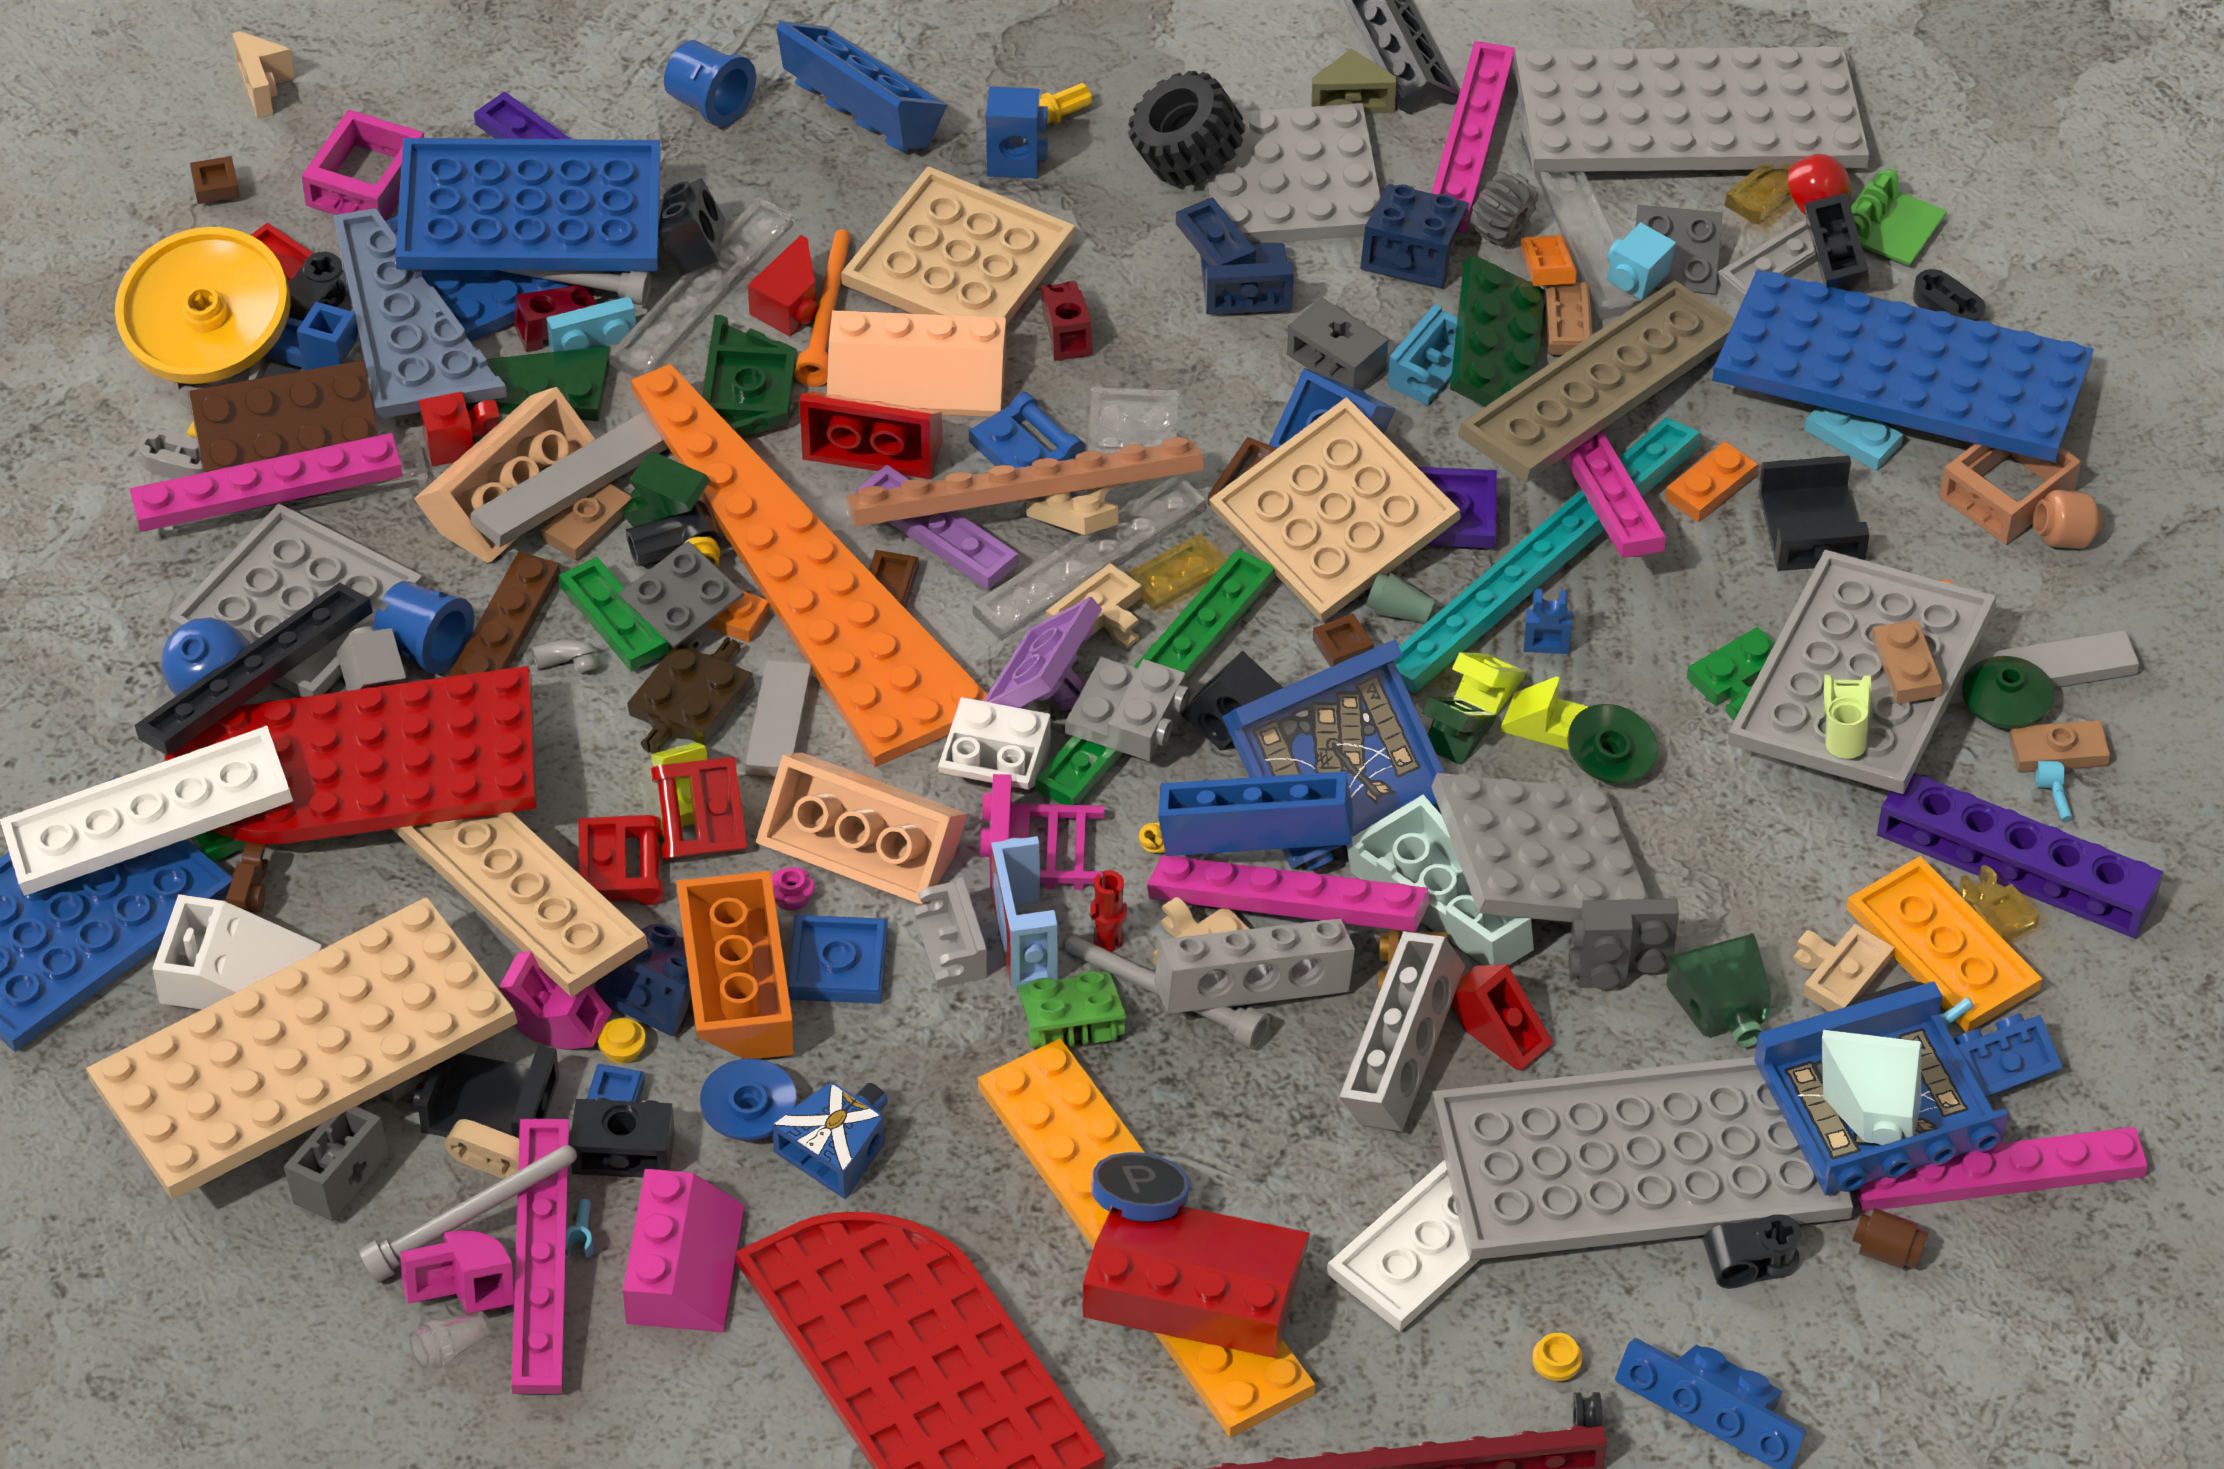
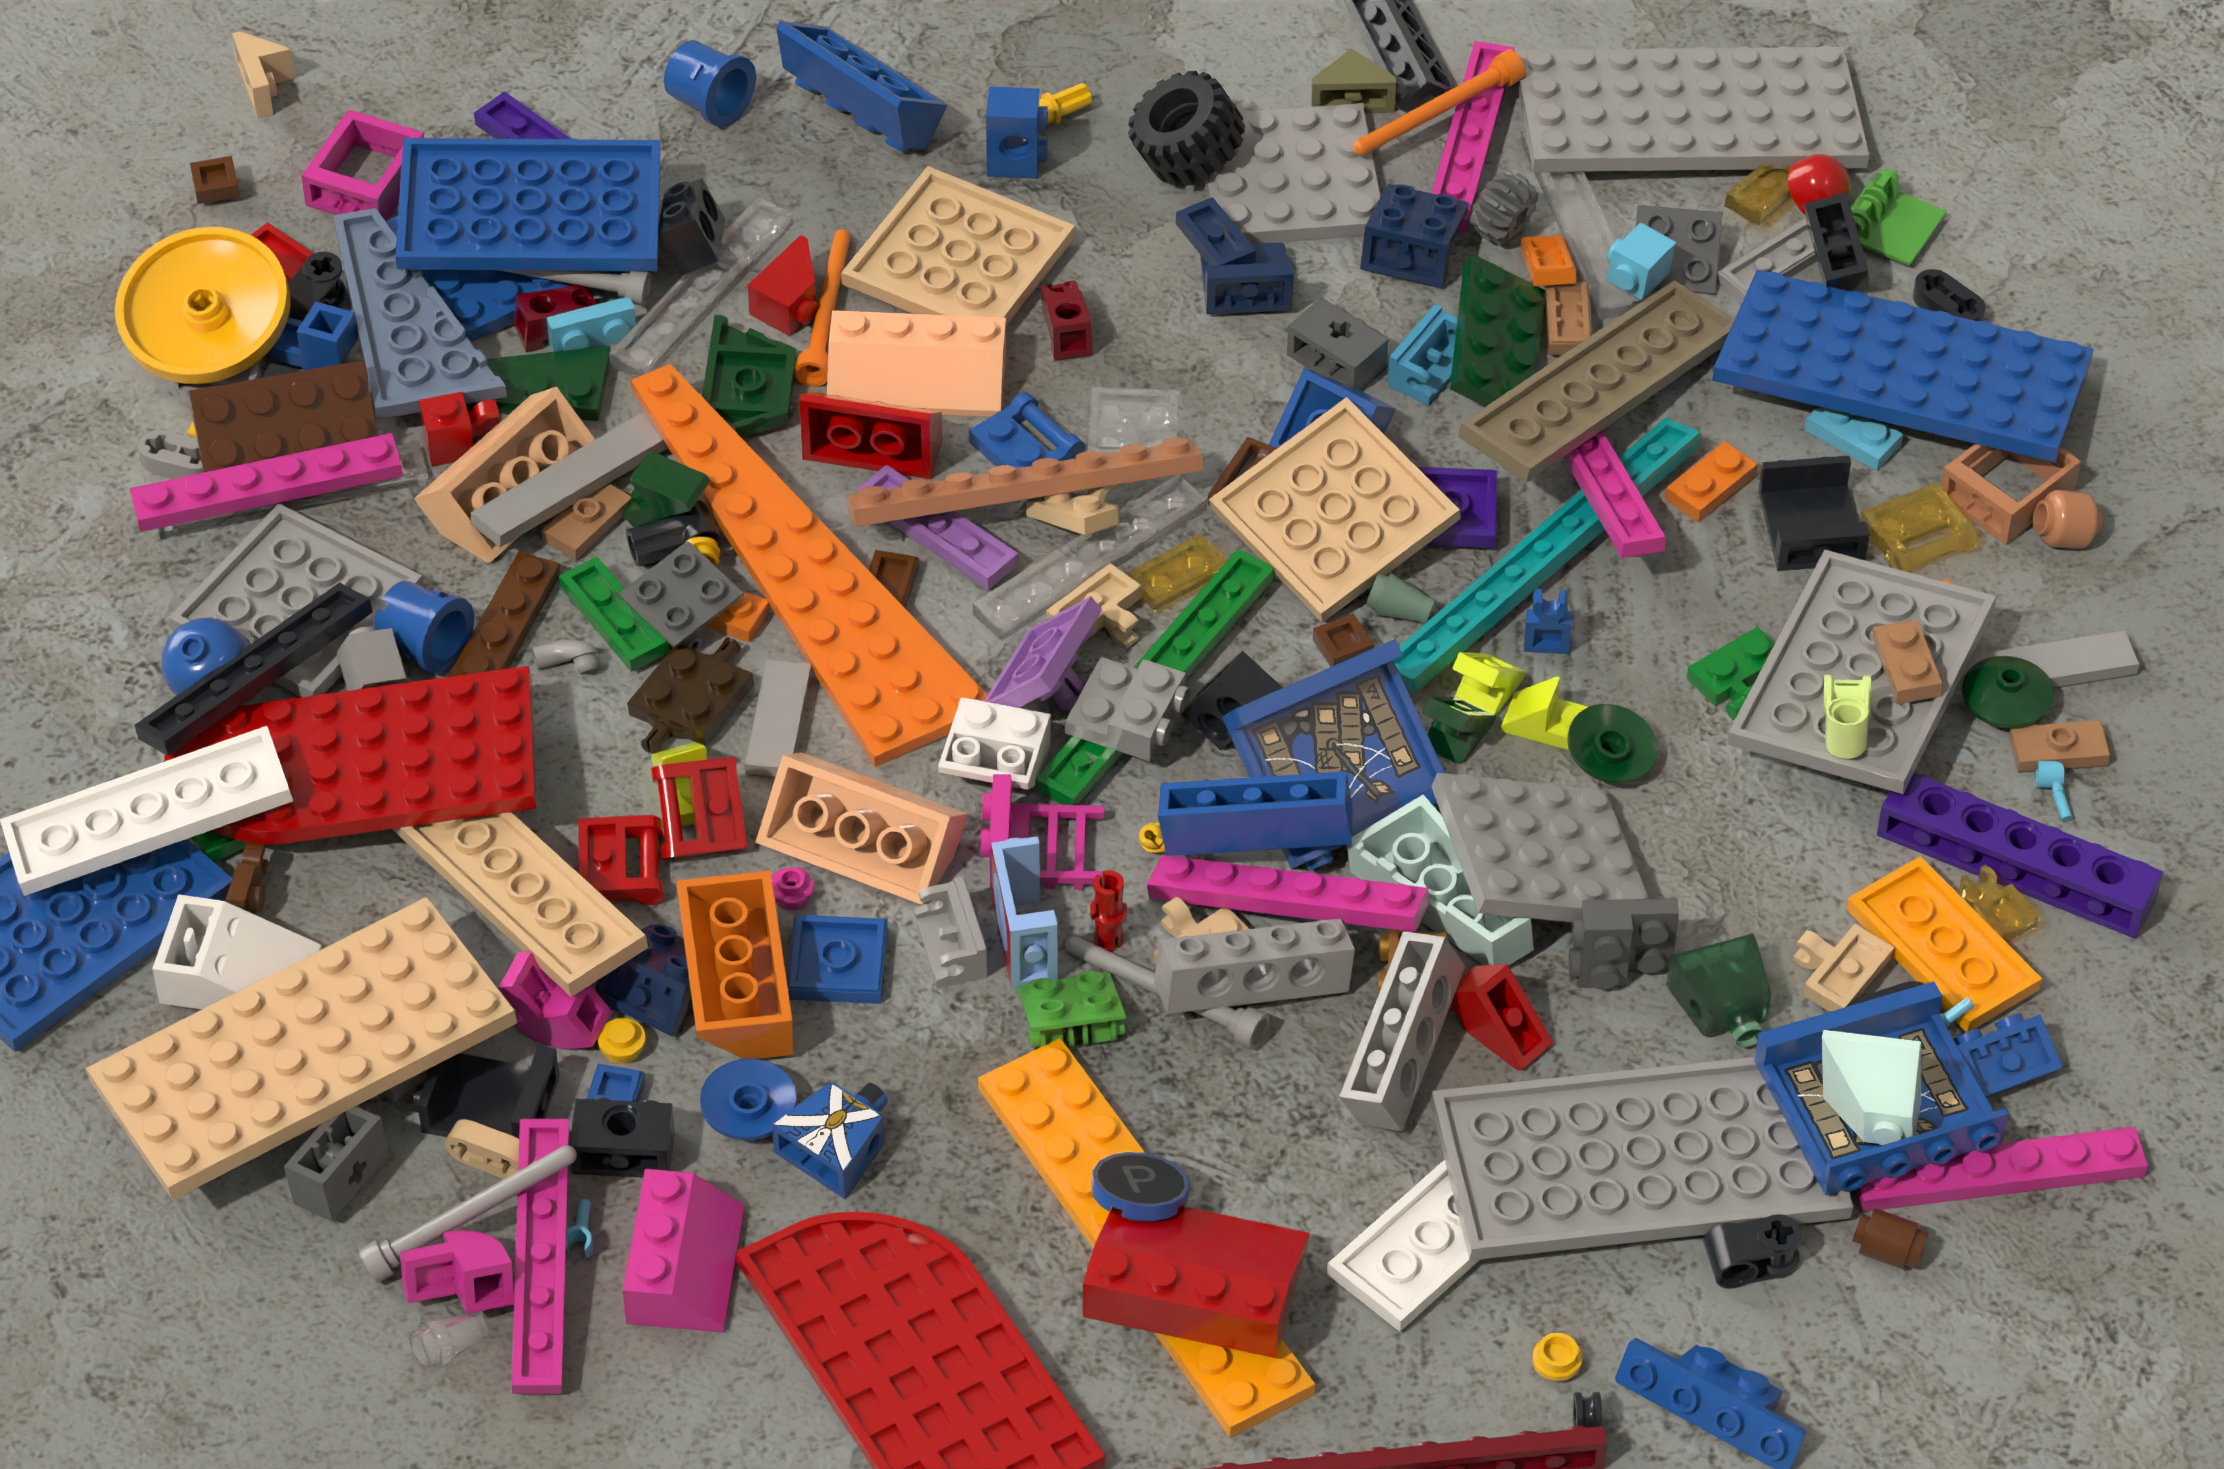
none -> orange piece [1353,49,1526,156]
none -> clear yellow plate [1860,482,1978,573]

